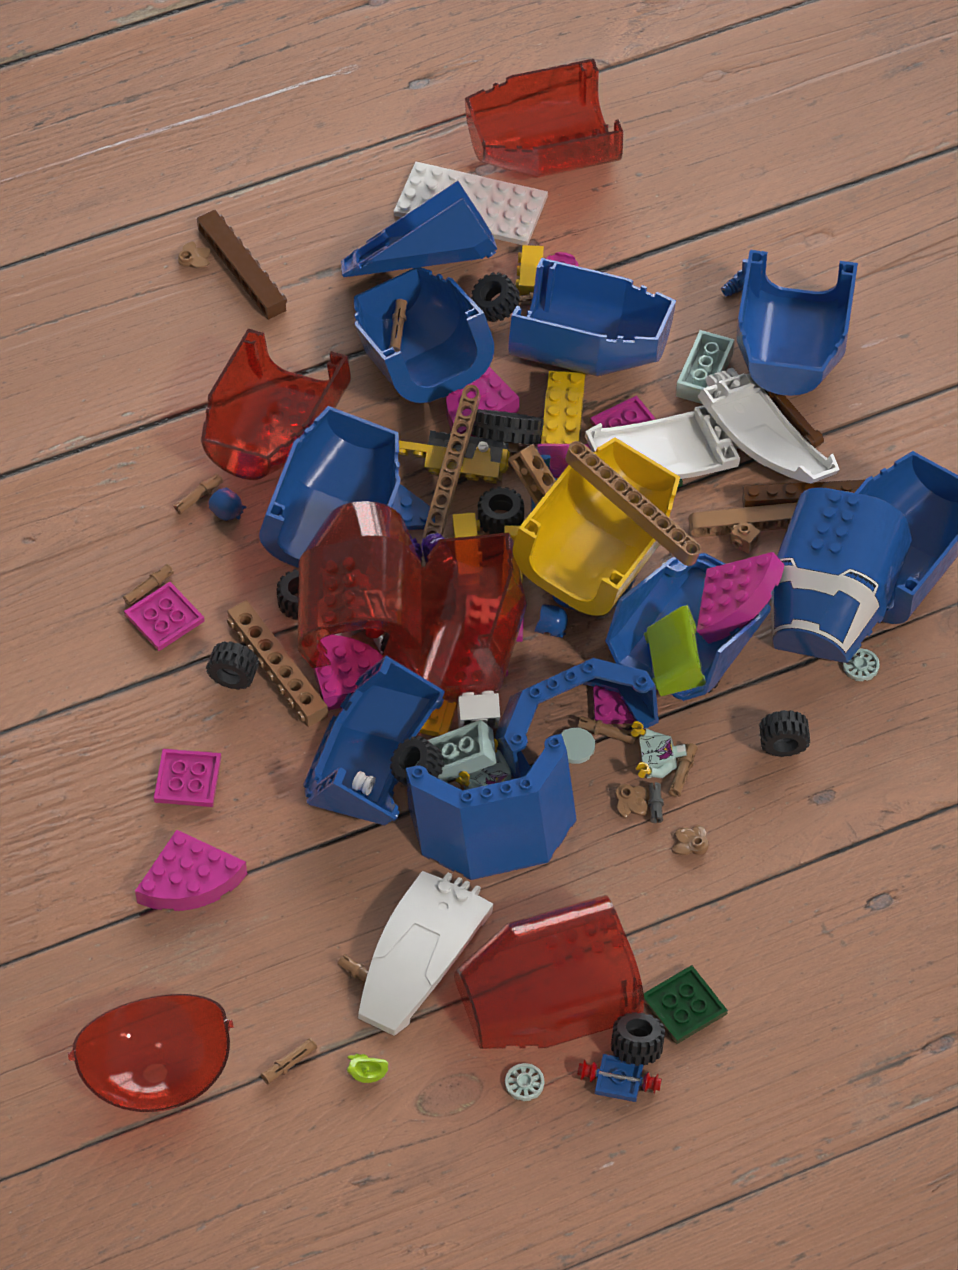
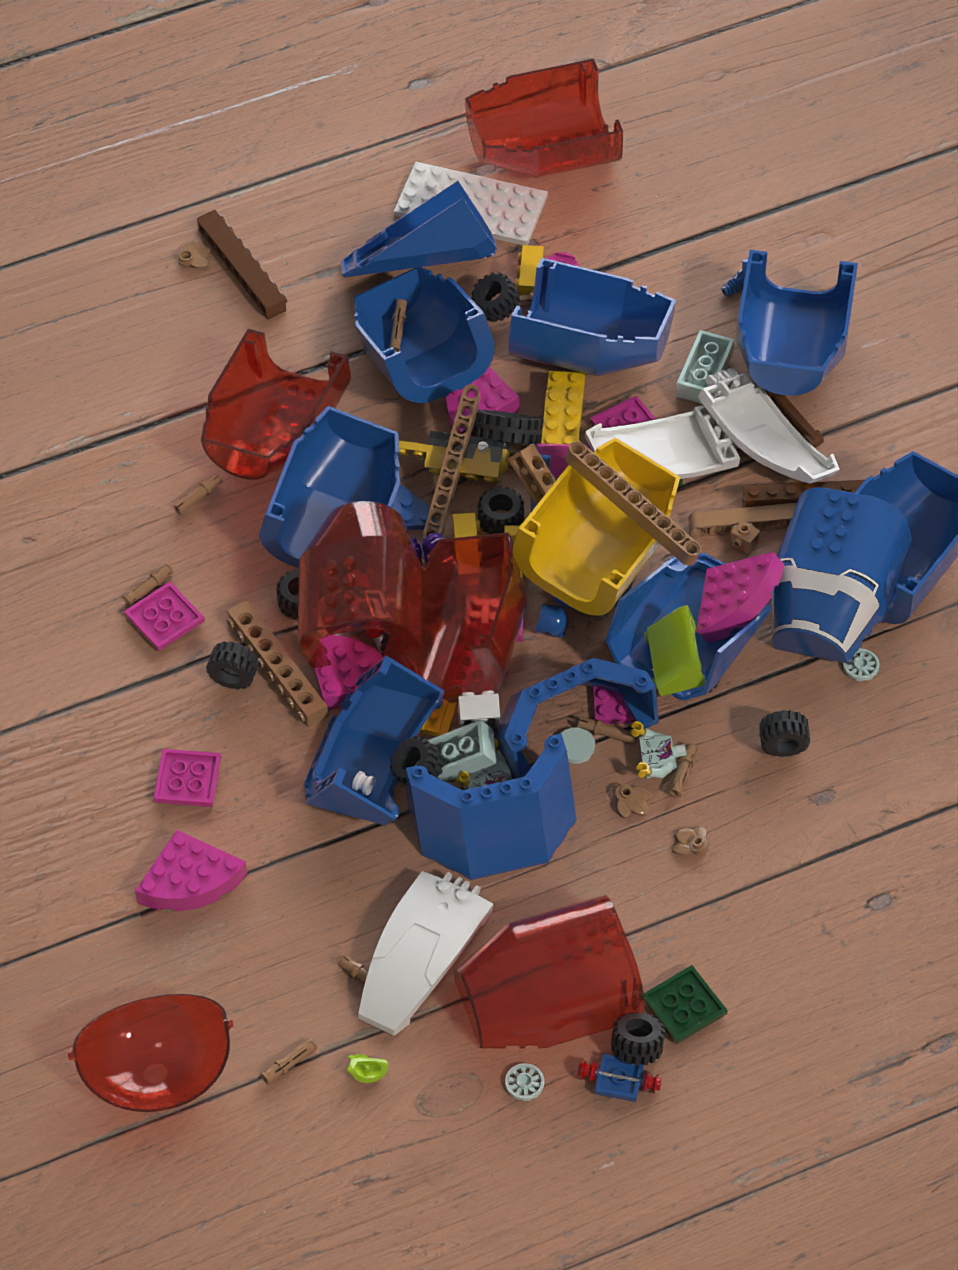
blue helmet [209,487,247,521] -> none
dark grey pin [648,782,664,823] -> none

